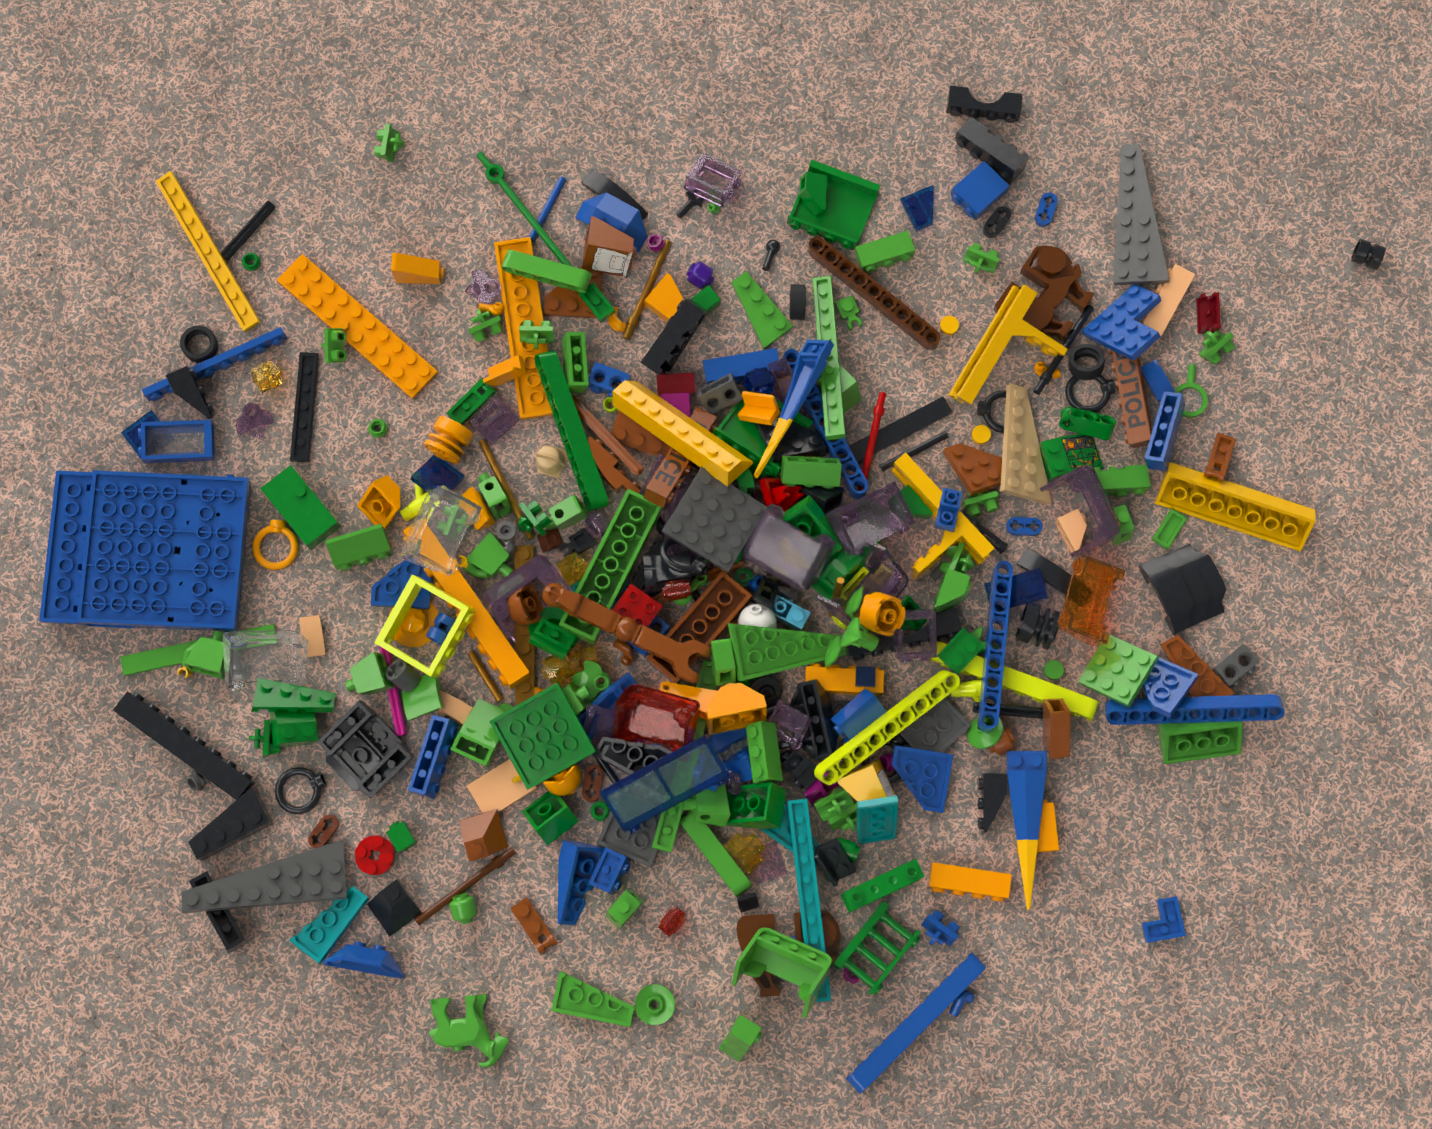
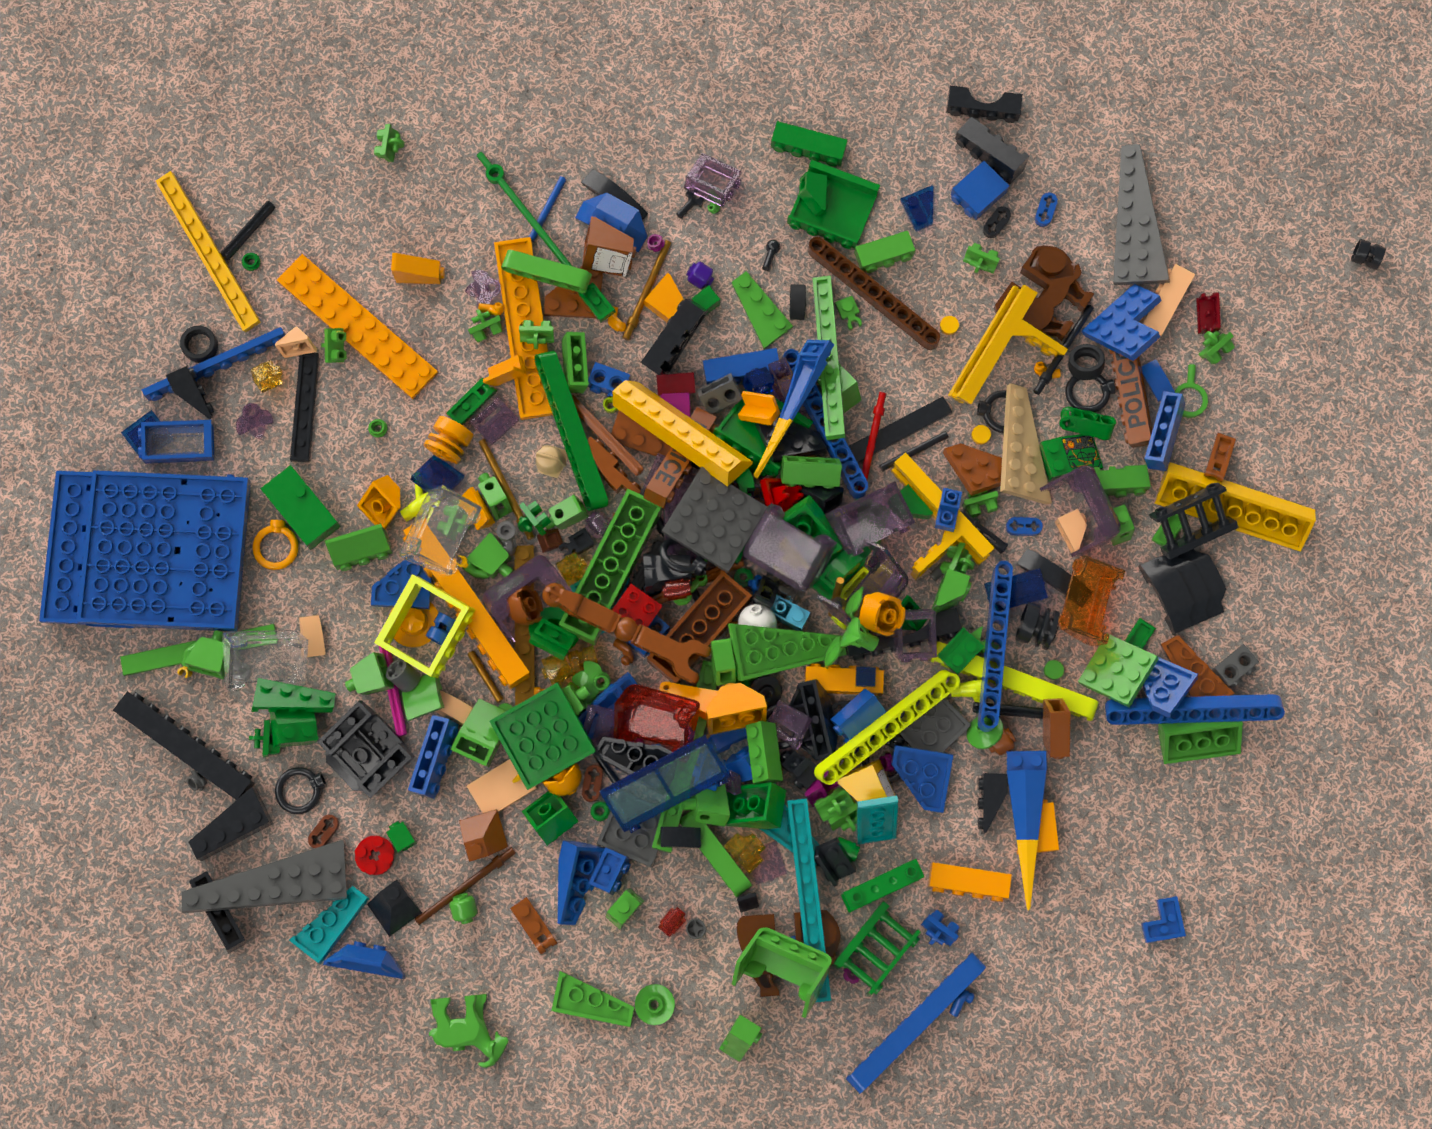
none -> light nougat slope [275,326,317,358]
none -> black slope [660,827,701,849]
none -> dark grey wheel [686,919,706,939]
none -> green brick [771,121,848,167]
none -> green tile [1124,618,1156,649]
none -> black fence [1149,483,1239,559]

